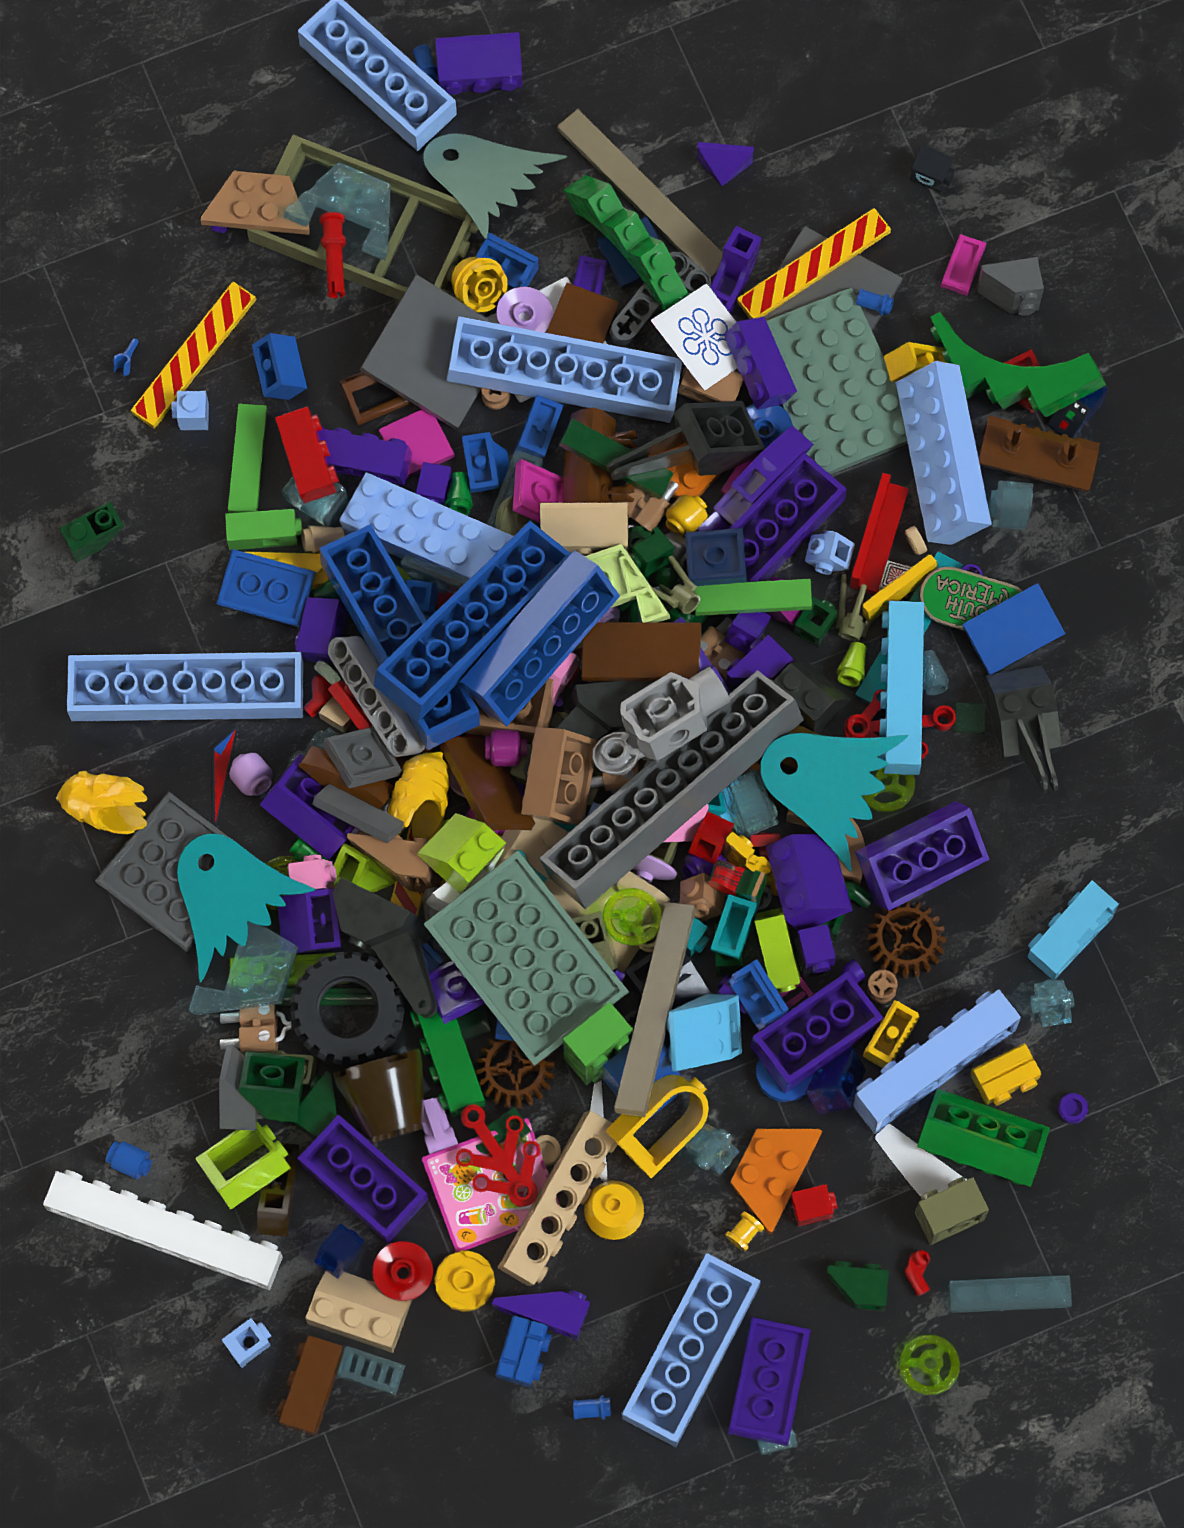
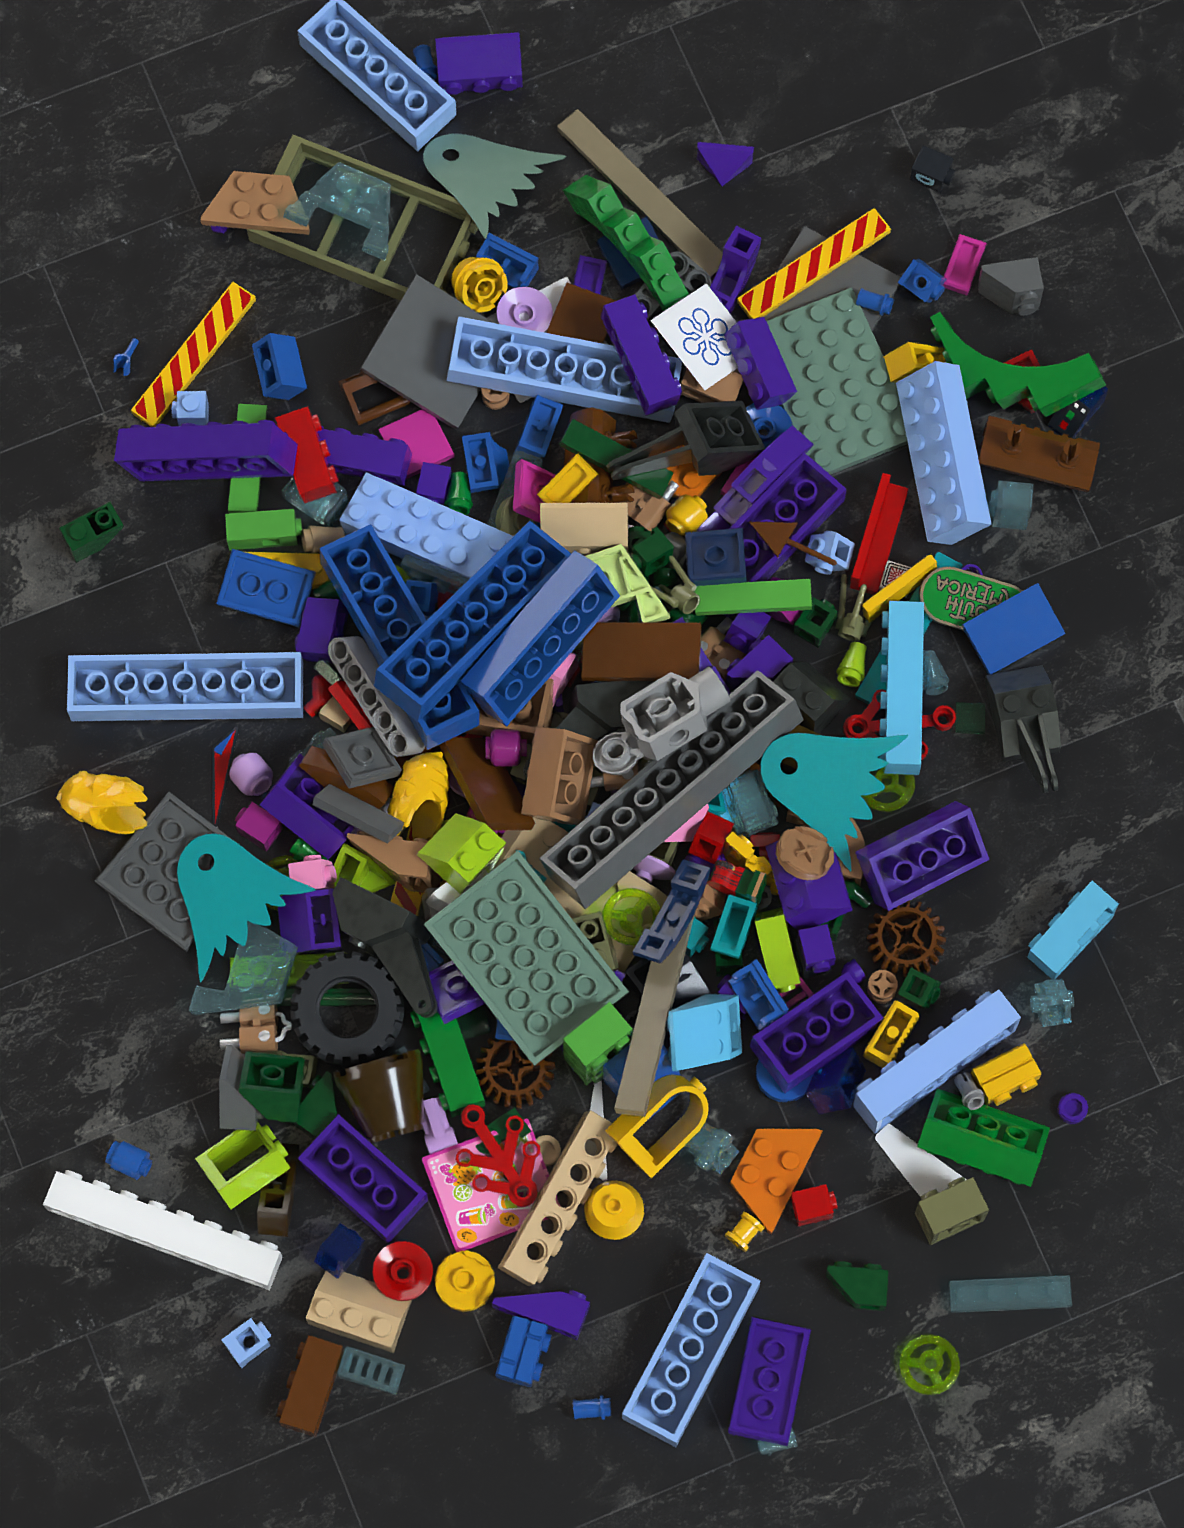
red pin [320,212,346,299] -> none
red arm [904,1250,930,1297] -> none
tan tile [905,526,927,556] -> none
none -> dark purple brick [114,420,298,481]
none -> magenta brick [235,802,283,851]
none -> yellow tile [537,454,598,503]
none -> dark purple brick [600,295,682,416]
none -> dark blue slope [633,859,710,964]
none -> reddish brown piece [749,522,837,566]
none -> medium nougat tile [776,826,834,881]
none -> blue brick [898,259,947,302]
none -> dark green brick [898,968,942,1008]
none -> light grey pin [954,1072,985,1110]

